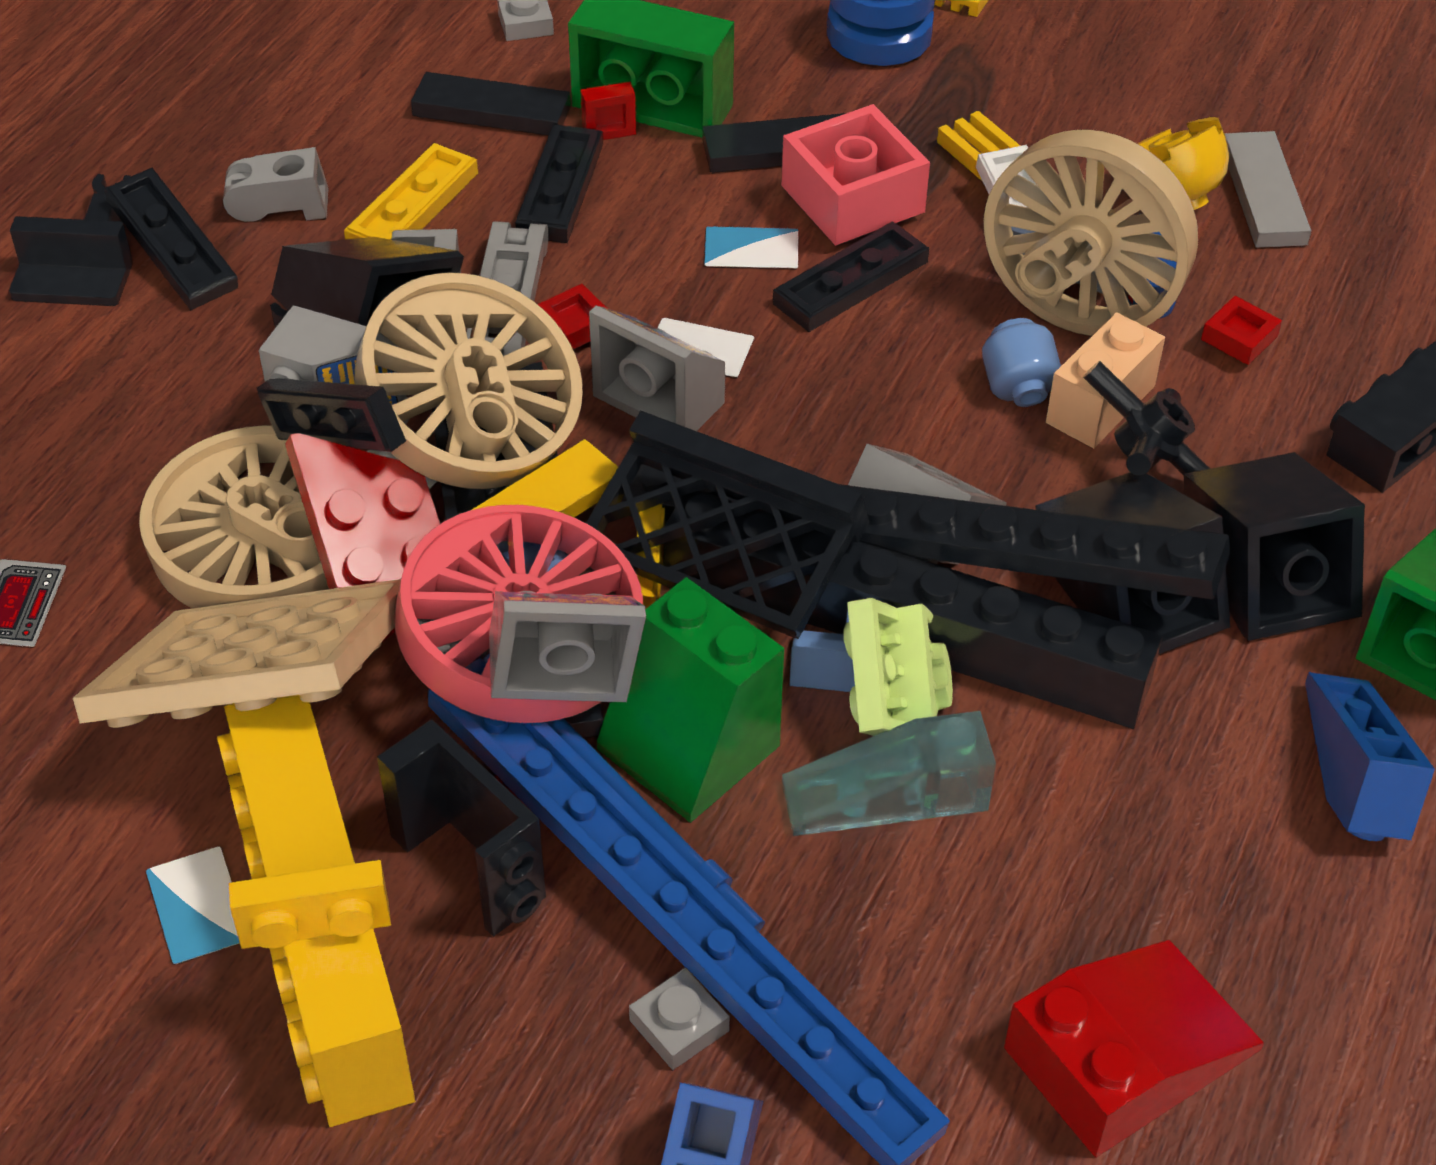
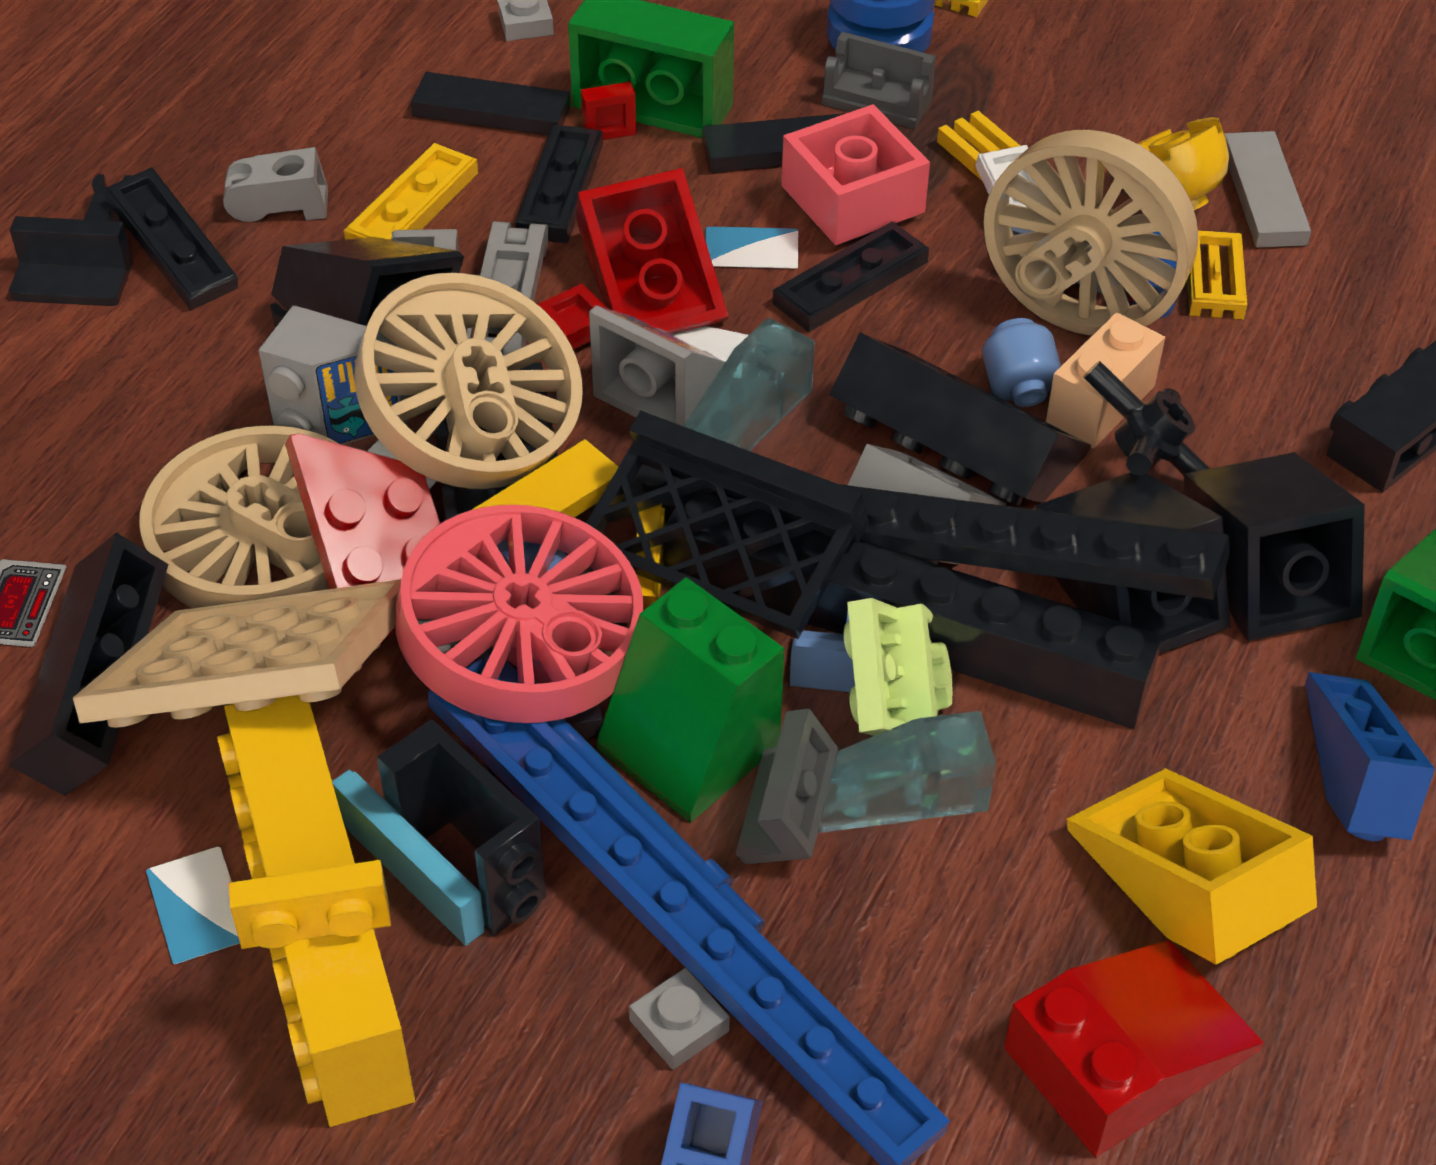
black tile [256,378,406,452] -> none
light grey slope [489,591,646,702] -> none
red plate [1201,296,1282,365] -> none
none -> black brick [8,532,169,796]
none -> medium azure tile [332,769,484,946]
none -> red slope [576,168,729,334]
none -> clear light blue slope [684,317,815,451]
none -> dark grey panel [736,708,838,864]
none -> dark grey hinge [821,32,936,129]
none -> black slope [829,332,1091,506]
none -> yellow slope [1066,768,1317,965]
none -> yellow tile [1187,230,1247,320]

